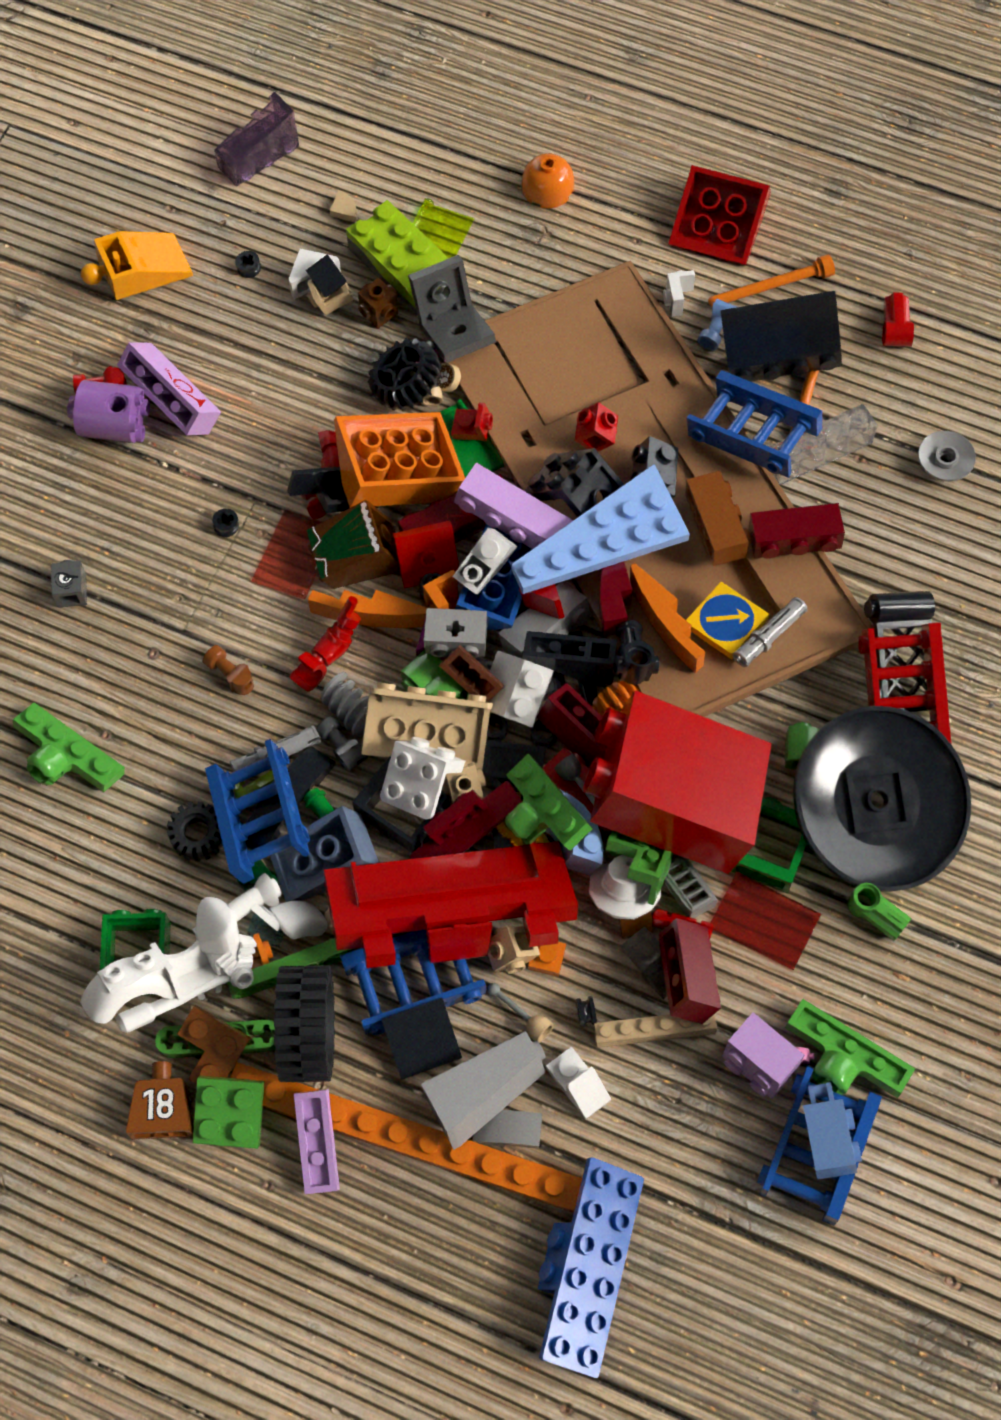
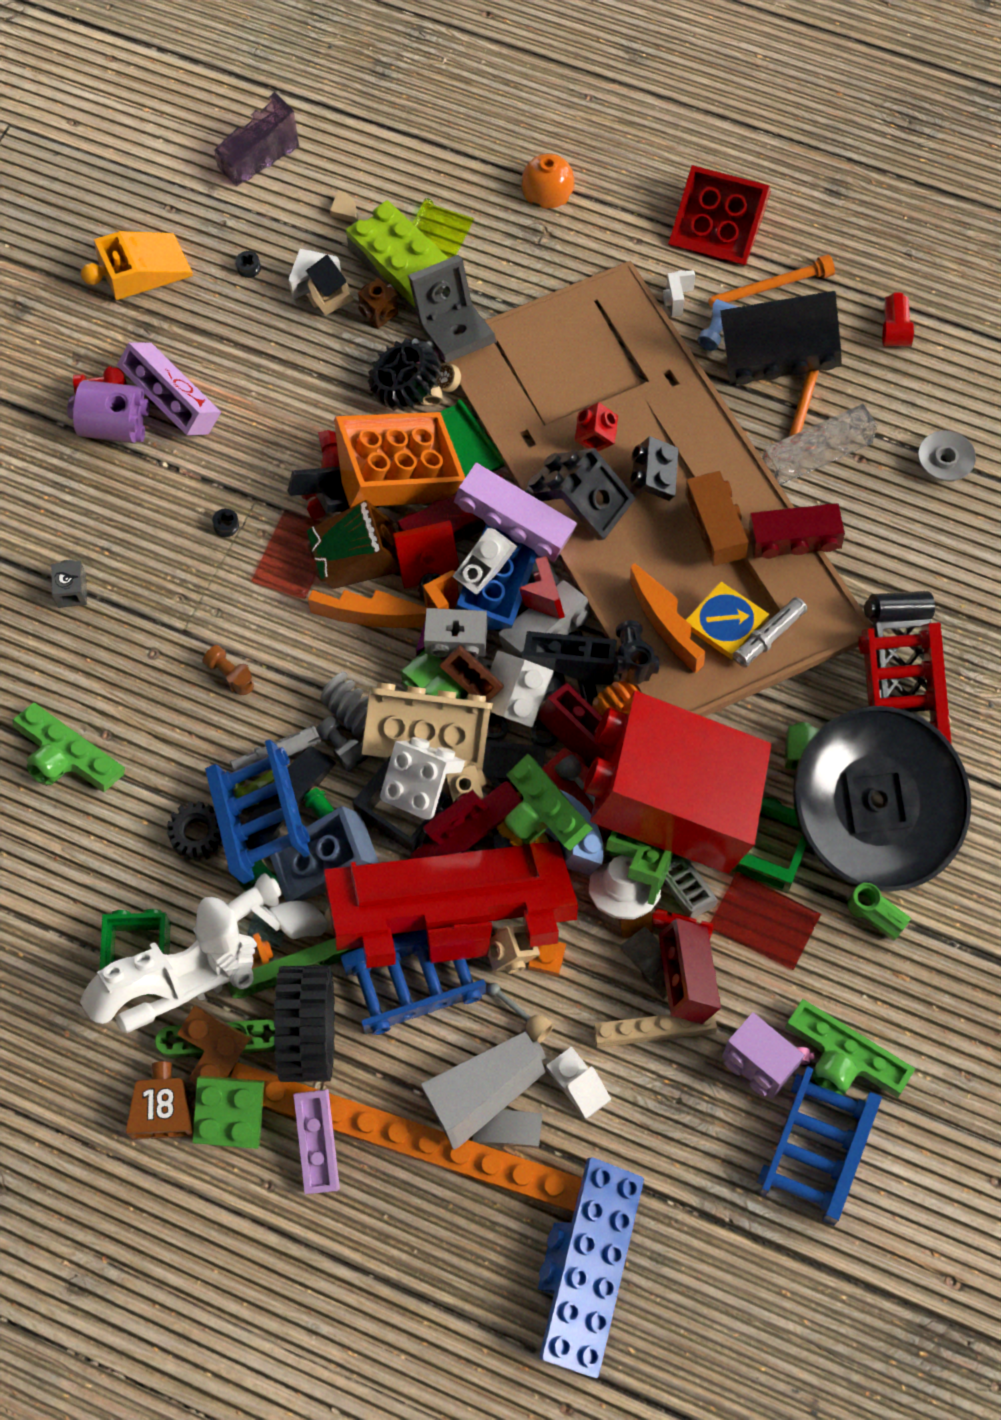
red piece [289,596,361,692] -> none
black piece [381,997,462,1080] -> none
red bracket [451,402,493,441] -> none
light blue wing [512,464,690,594] -> none
black bush [576,996,597,1027] -> none
dark red slope [599,561,632,637] -> none
blue fence [686,370,822,478] -> none
medium blue brick [803,1082,862,1180] -> none

